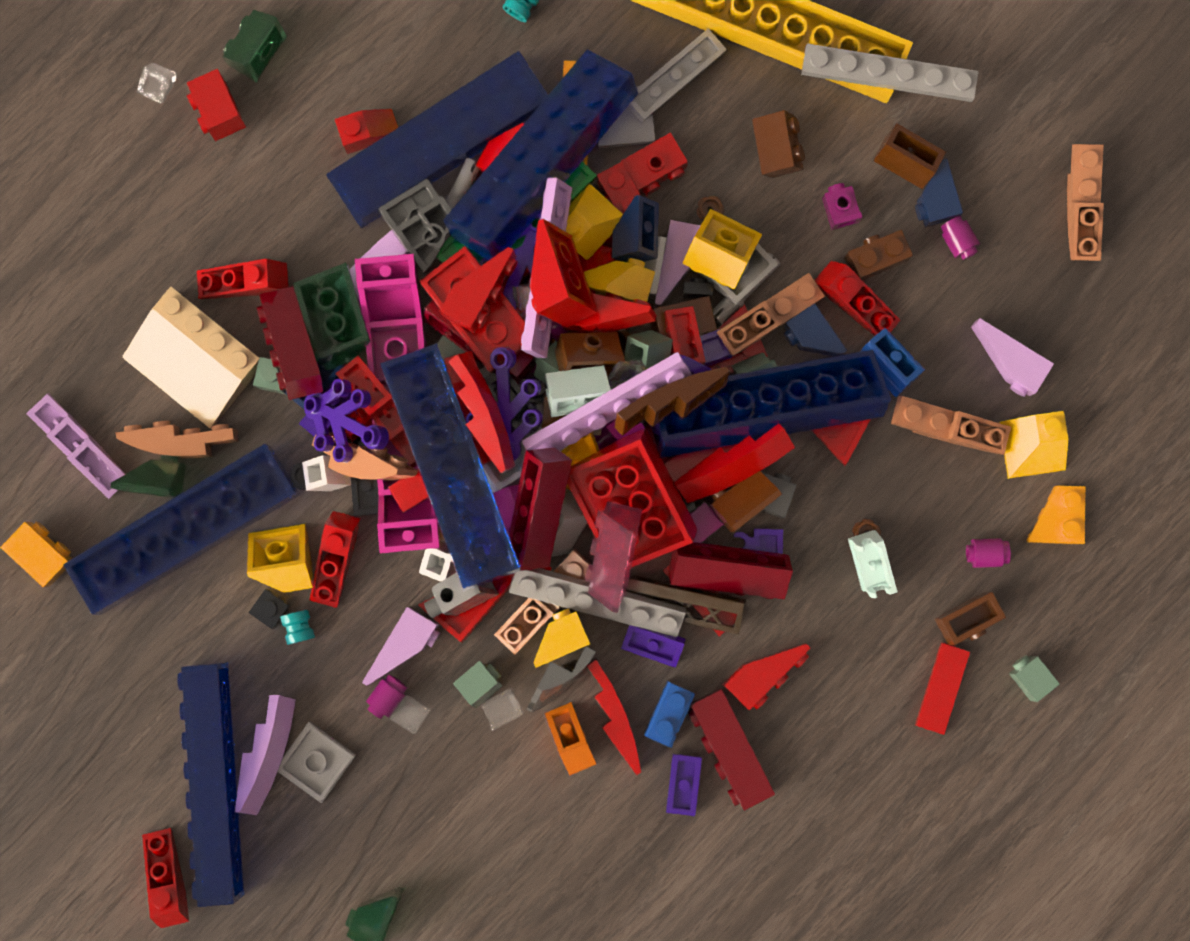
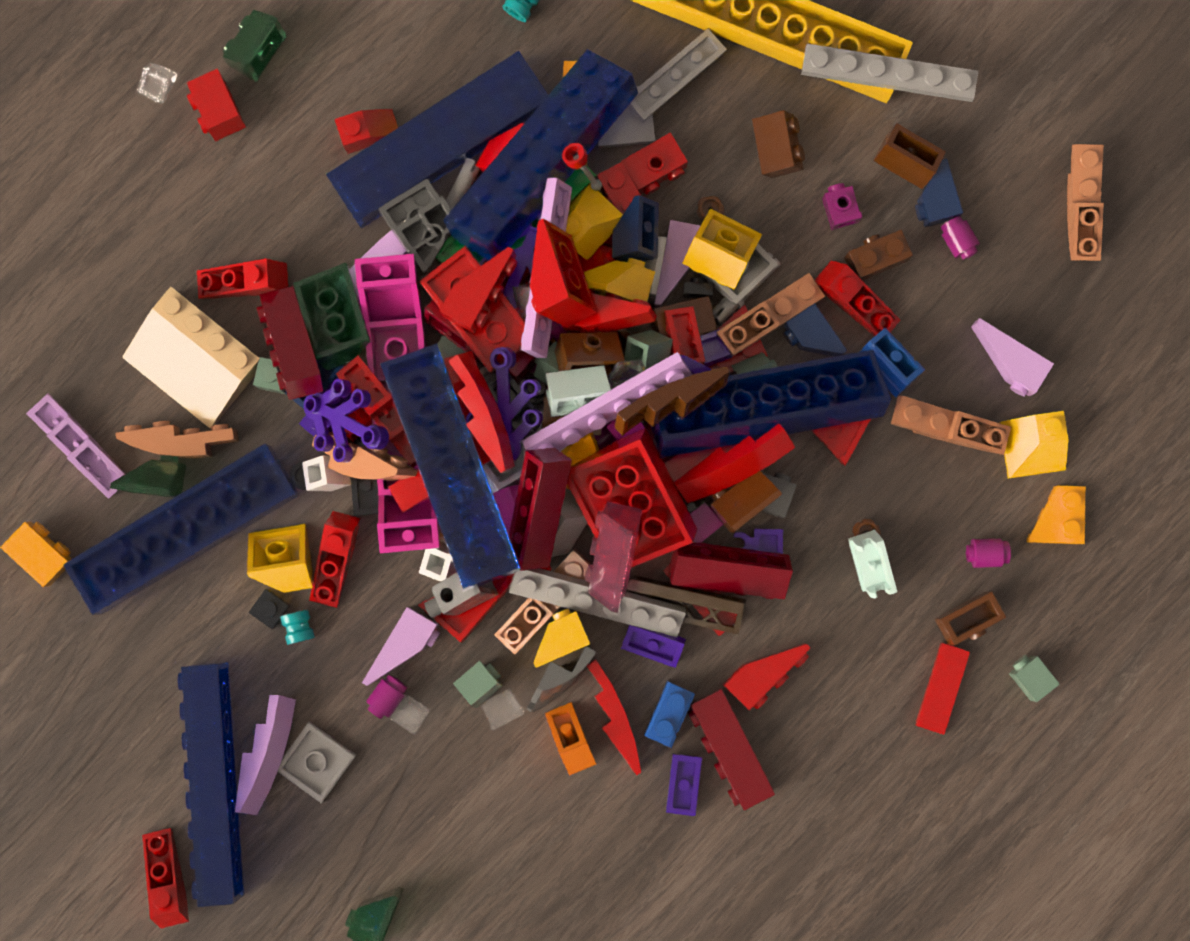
none -> red hinge [562,143,602,191]

